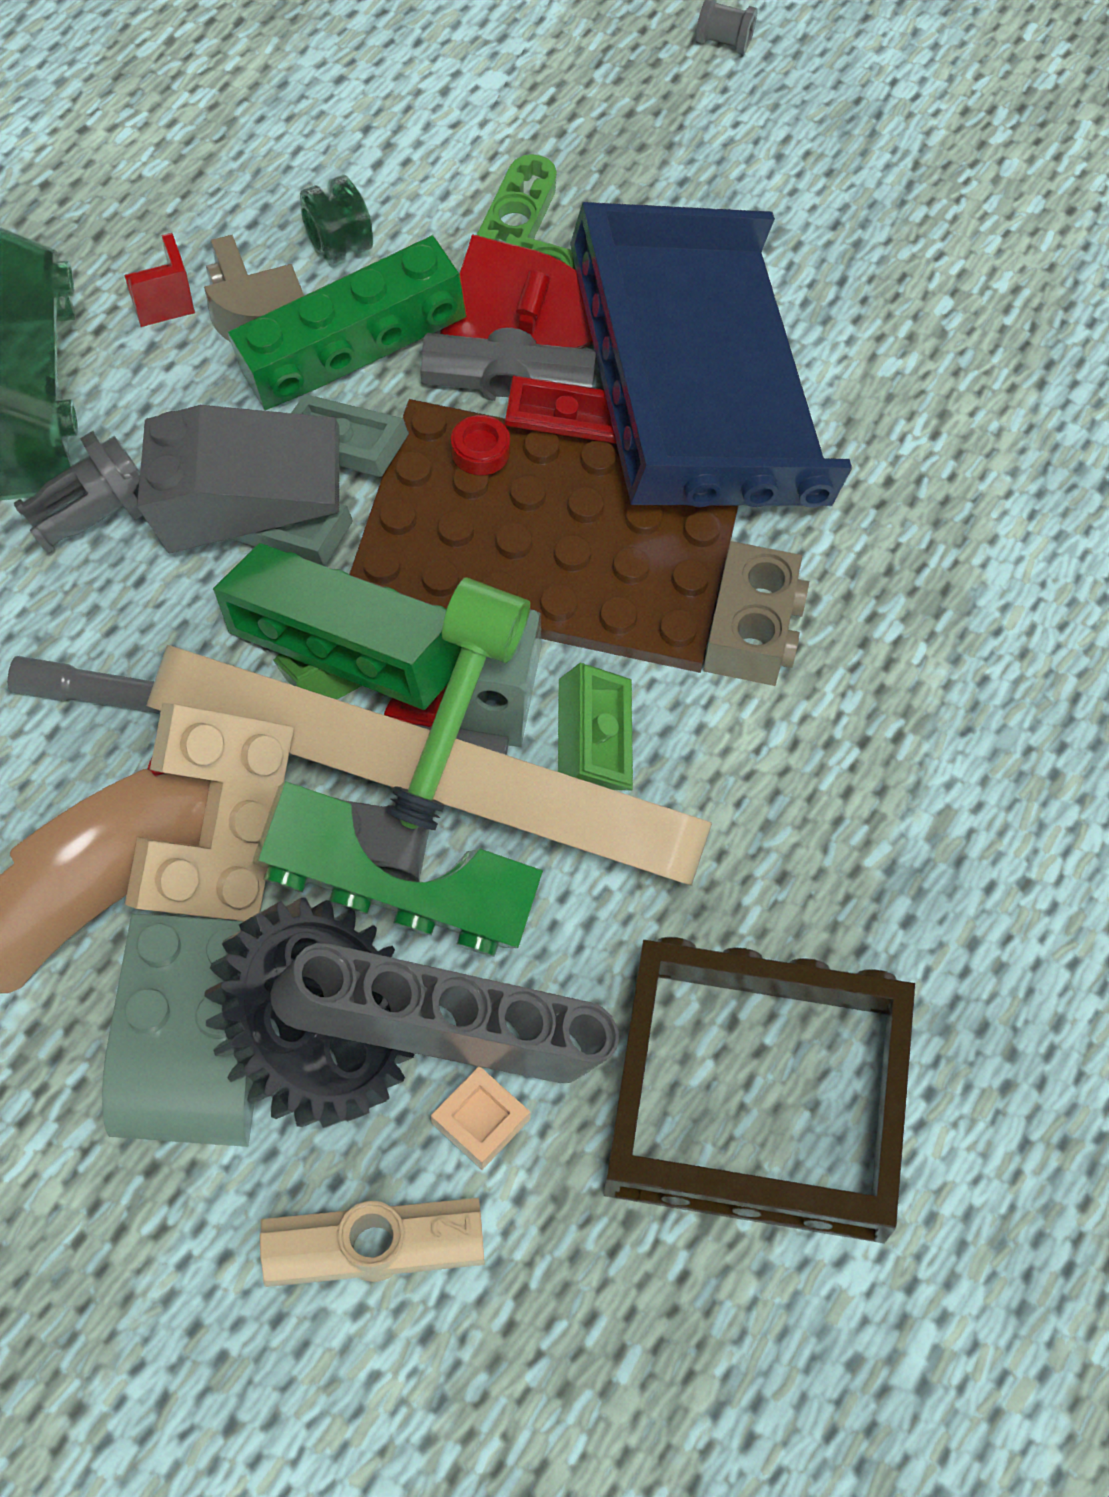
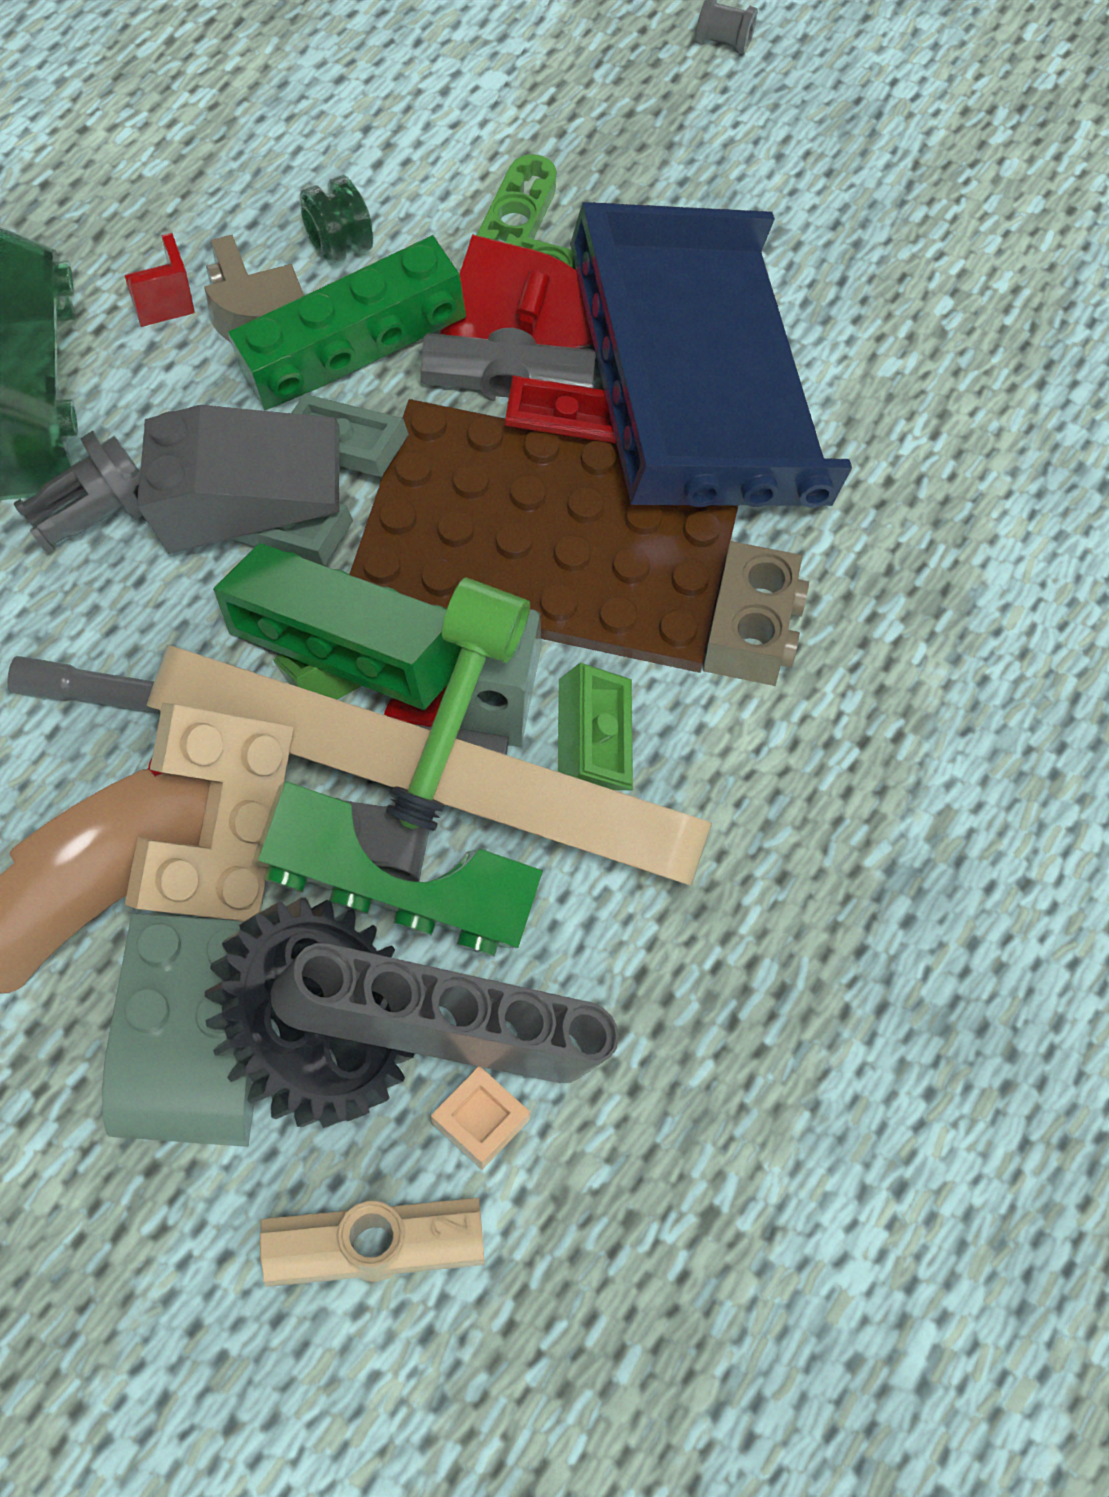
red tile [451,415,510,475] -> none
dark brown window [604,937,916,1244] -> none

